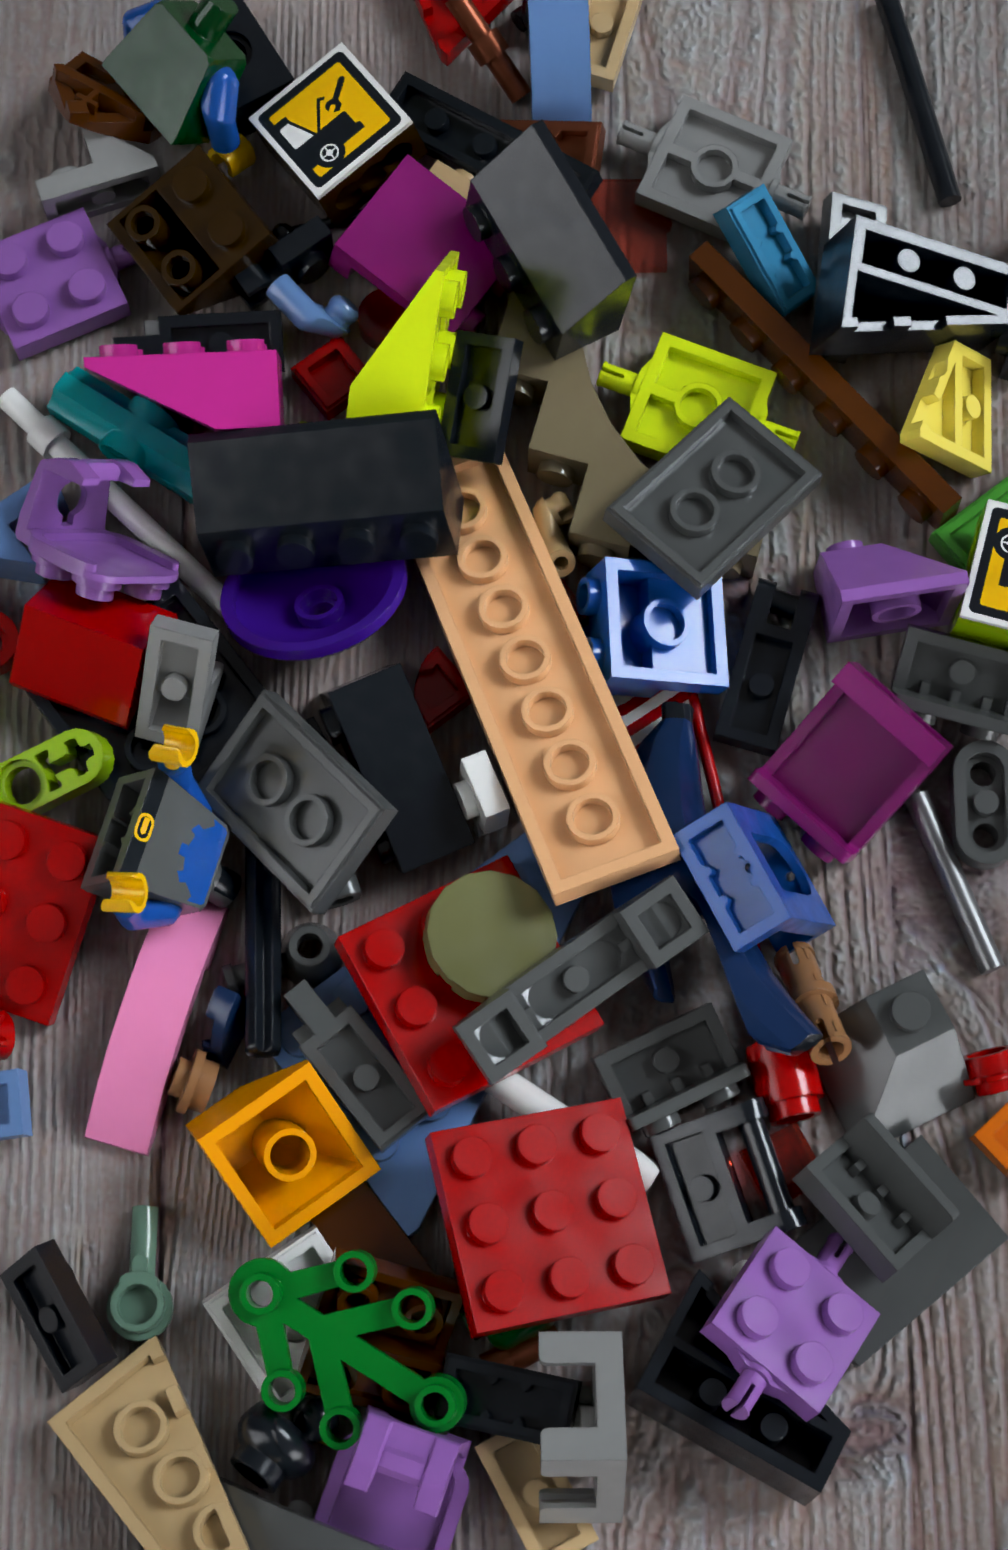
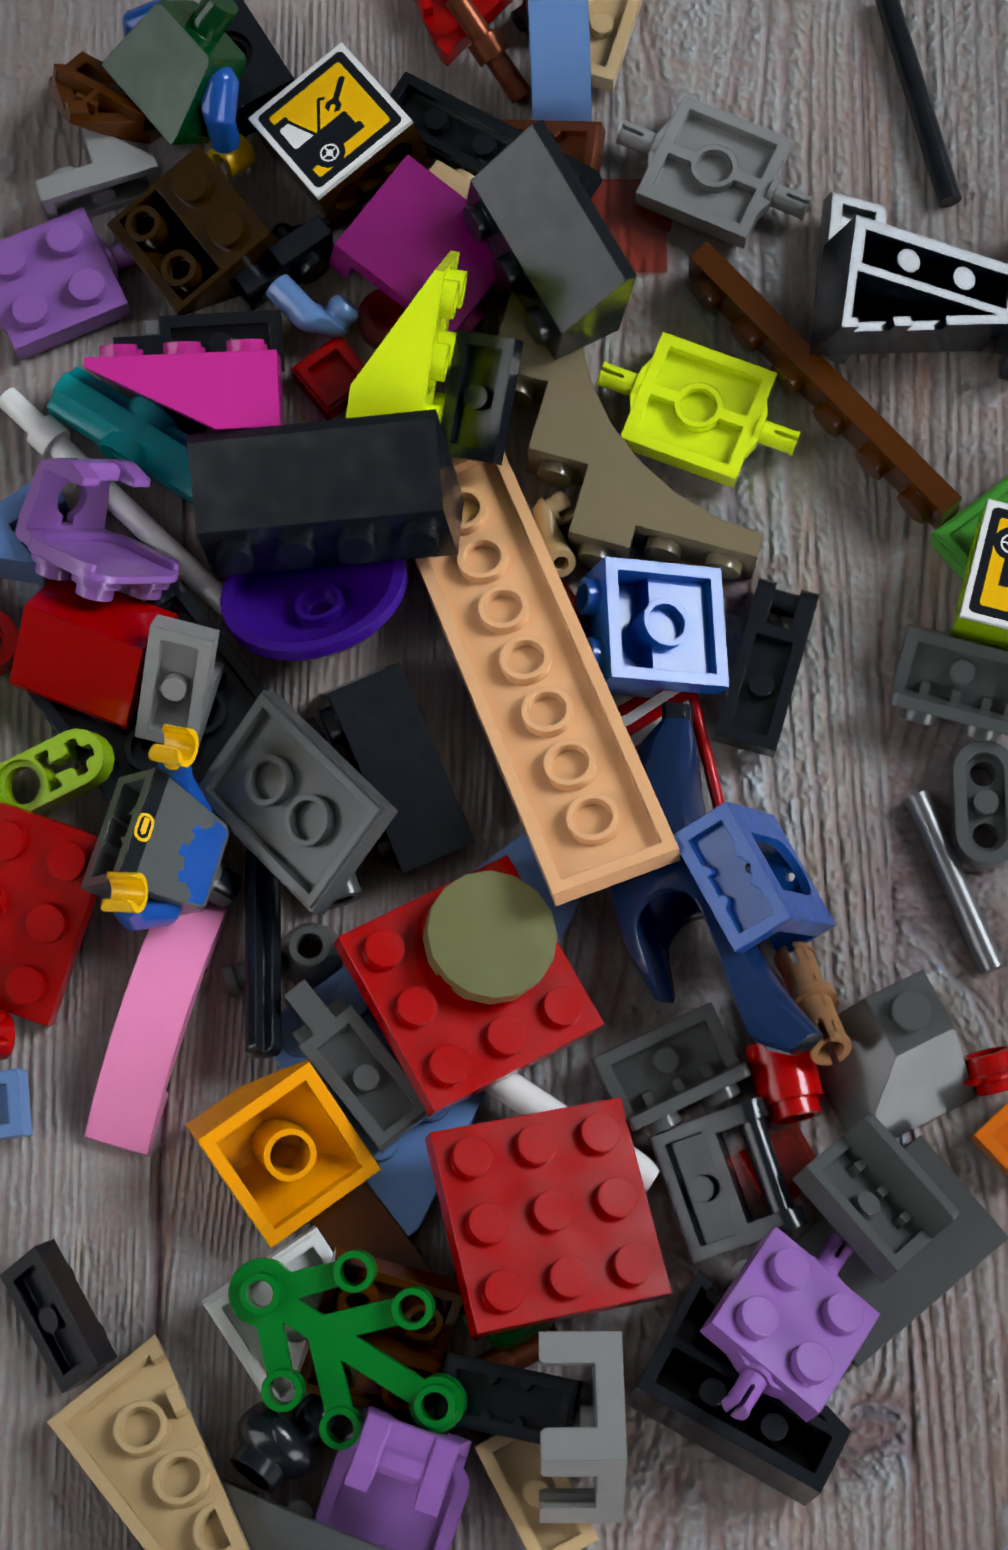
sand green plate [106,1205,174,1342] -> none
medium nougat plate [166,1049,220,1114] -> none
dark blue tile [202,985,245,1069] -> none
red tile [414,646,472,734] -> none
dark grey slope [452,875,710,1085] -> none
white plate [453,750,510,838] -> none
dark grey tile [603,397,823,600] -> none
dark azure plate [713,184,816,317] -> none
magenta panel [747,662,954,864] -> none
medium lavender slope [813,540,970,643] -> none
light yellow wing [900,340,992,479] -> none

